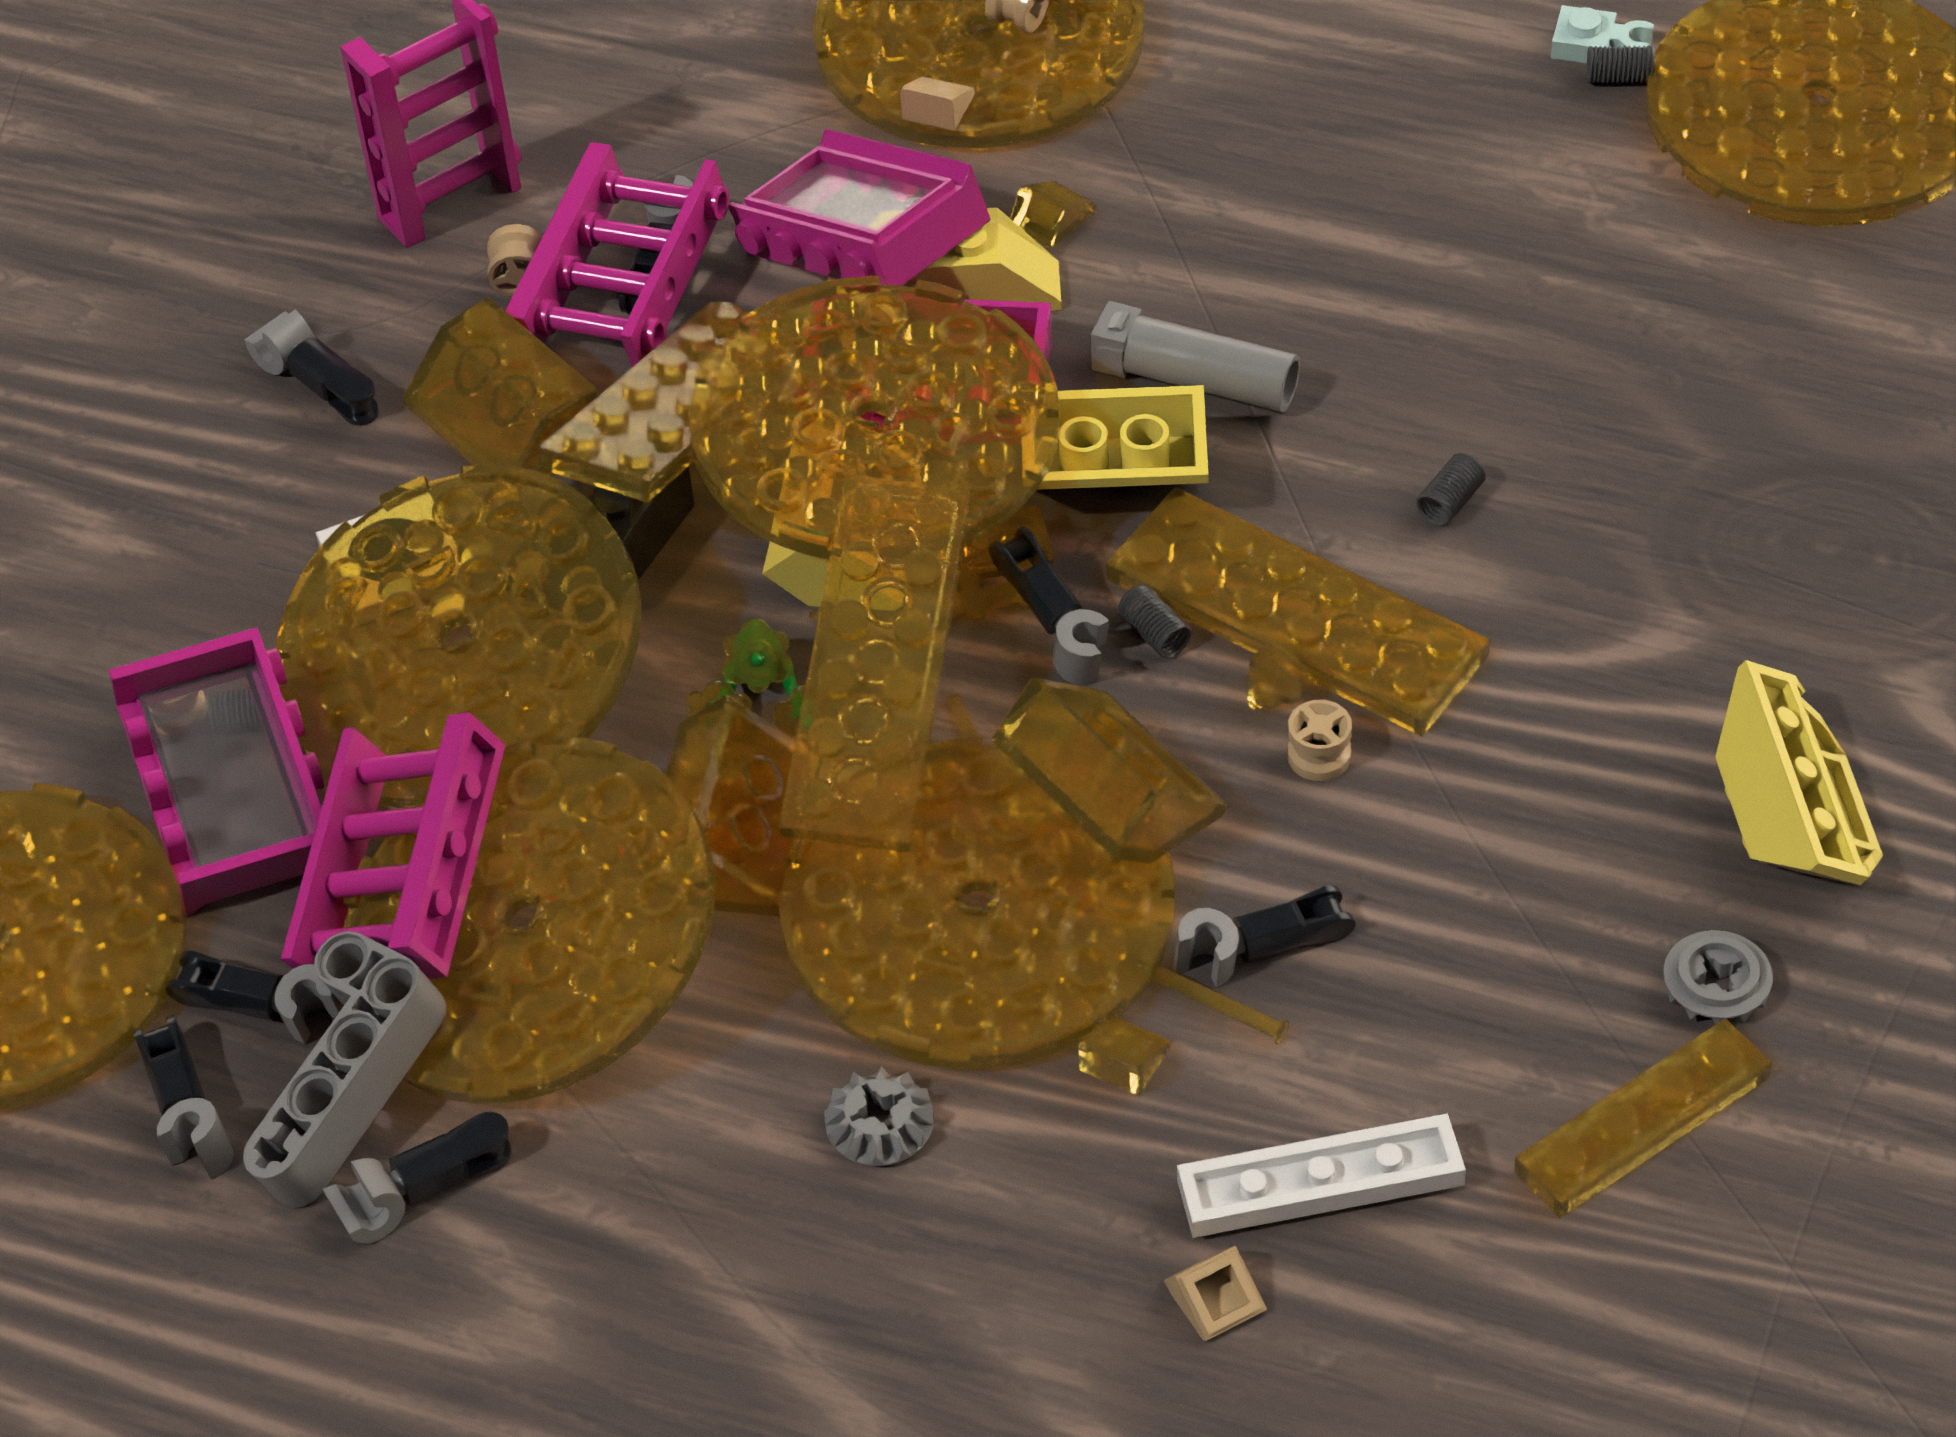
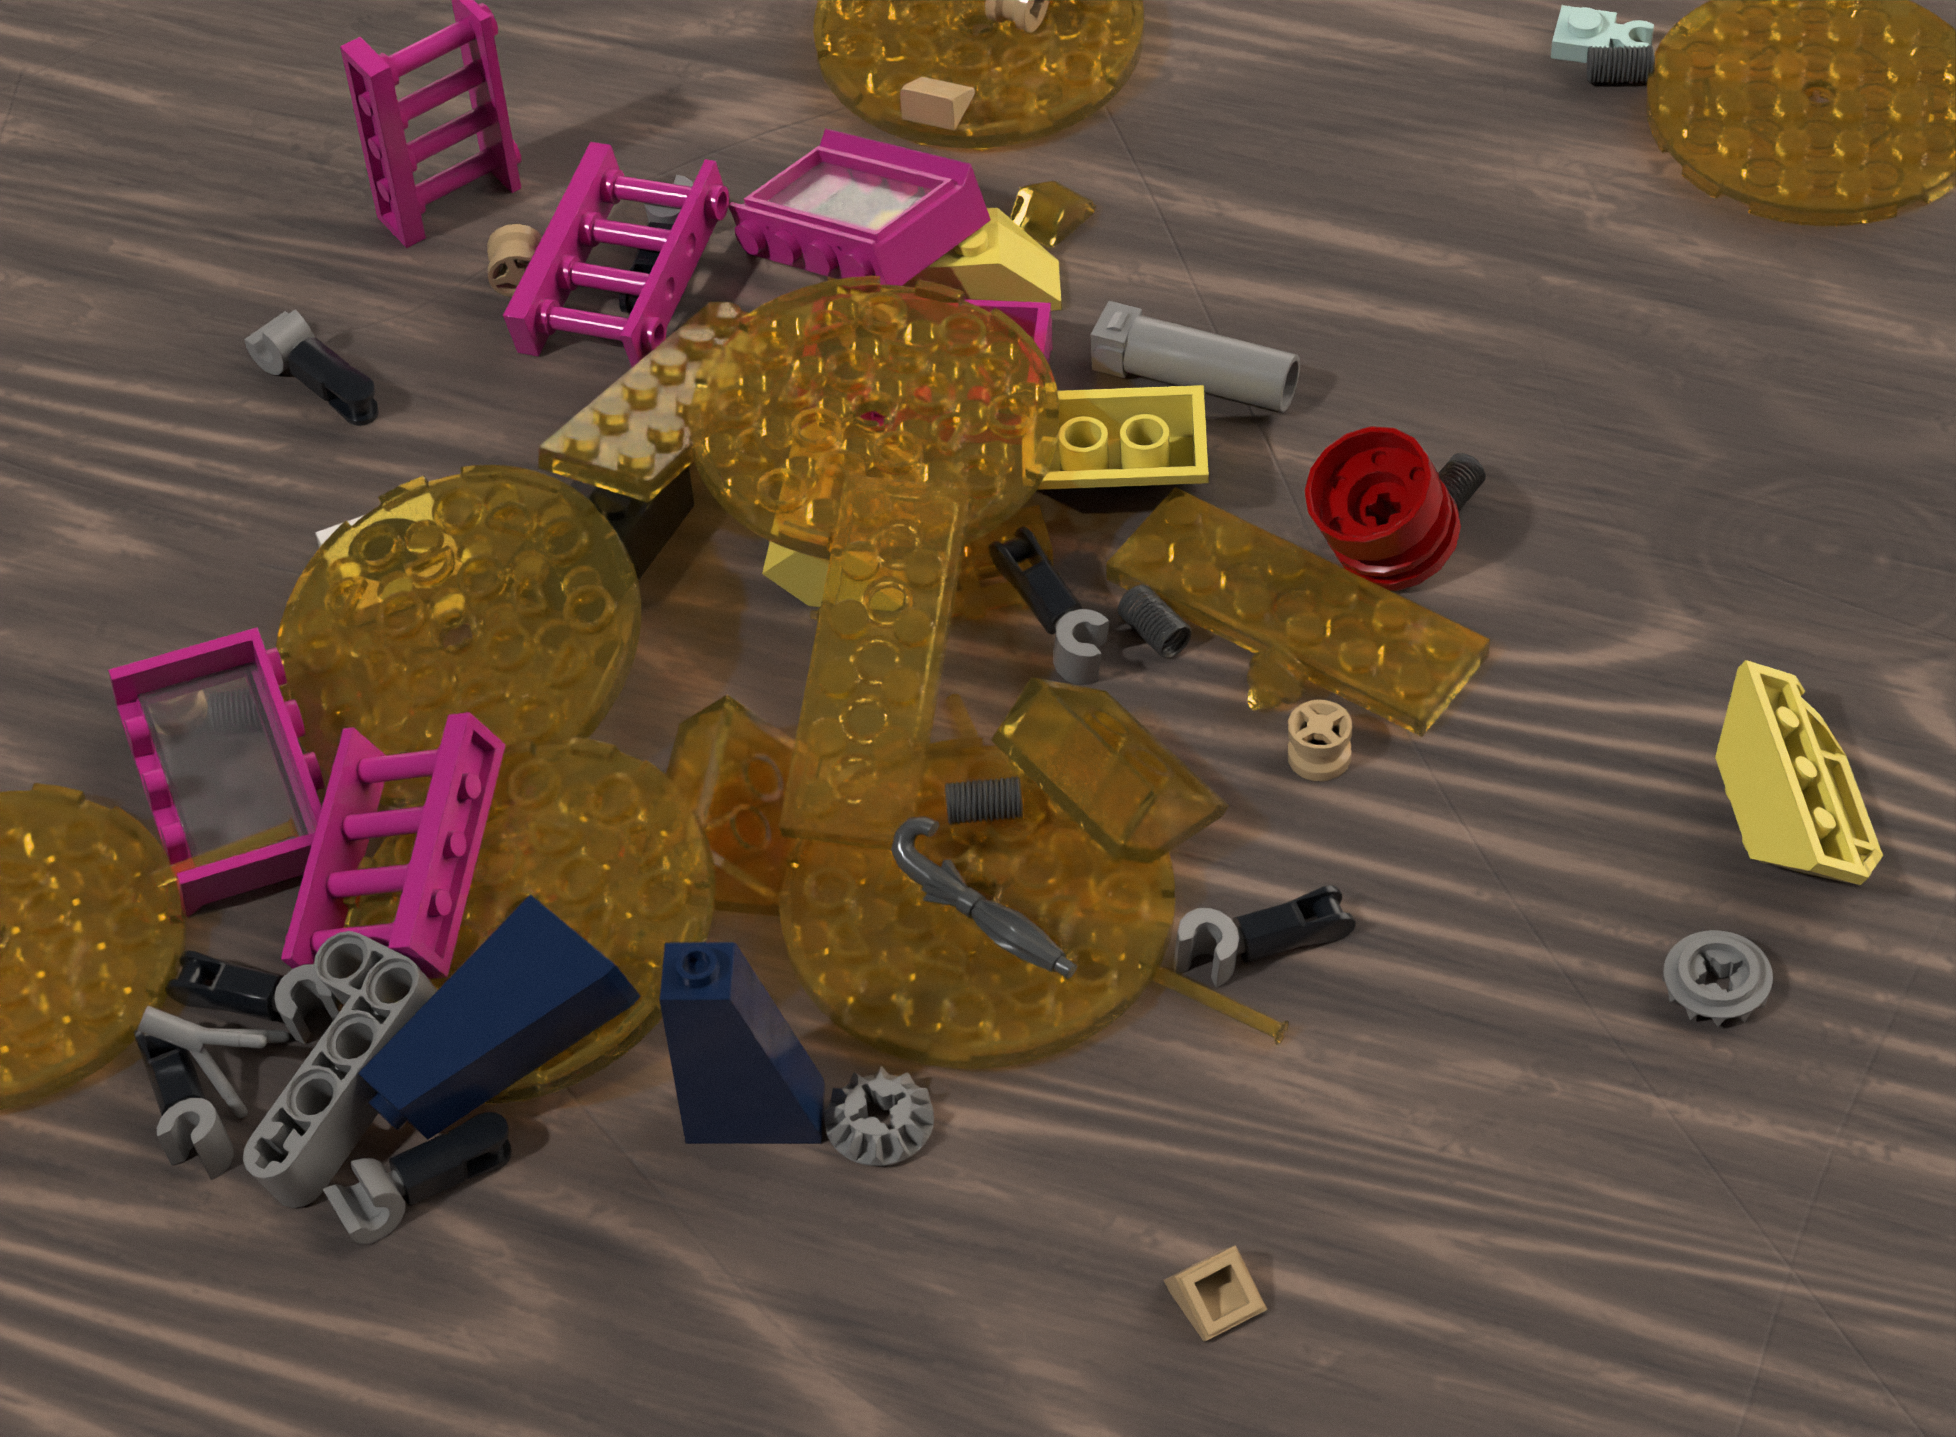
clear yellow slope [403,297,605,499] -> none
clear yellow plant [686,618,840,748] -> none
clear yellow slope [1078,1015,1171,1096] -> none
white plate [1177,1113,1466,1238] -> none
clear yellow plate [1514,1018,1772,1219] -> none
none -> light grey plant [137,1006,289,1118]
none -> clear yellow piece [150,816,300,888]
none -> dark blue slope [358,894,641,1140]
none -> dark blue slope [659,942,825,1144]
none -> dark grey piece [891,817,1077,979]
none -> dark grey piece [945,776,1023,825]
none -> red wheel [1304,426,1461,591]

